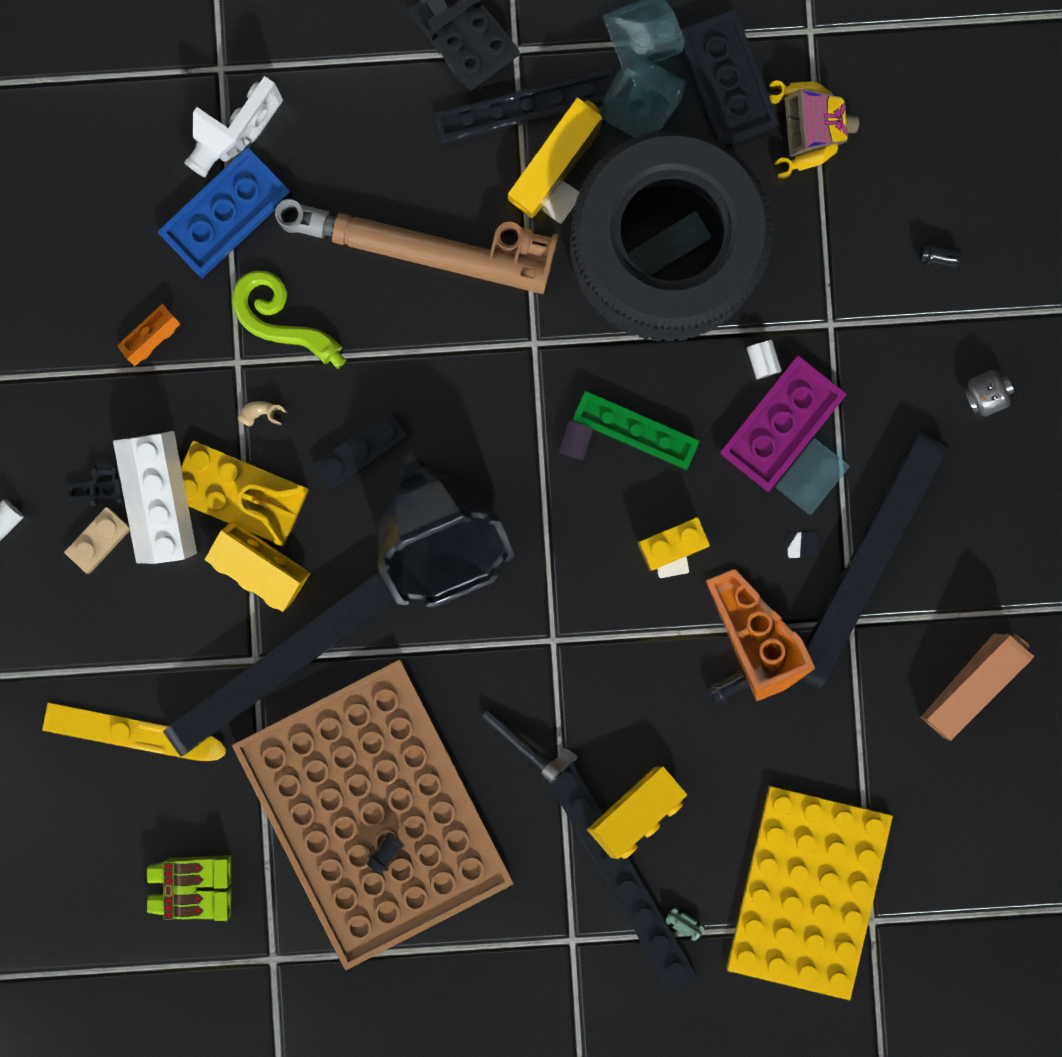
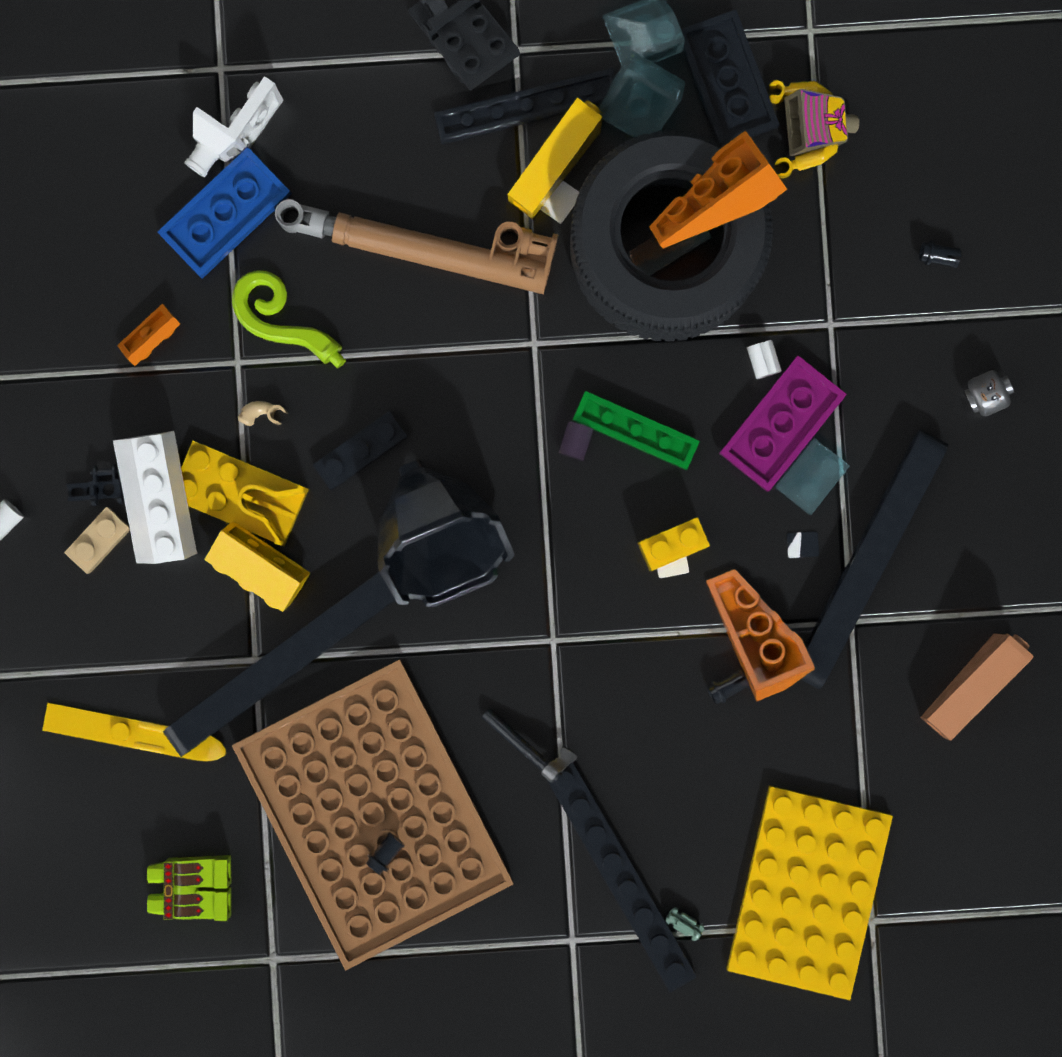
yellow brick [587,766,687,859] -> none
none -> orange wedge [649,130,787,248]

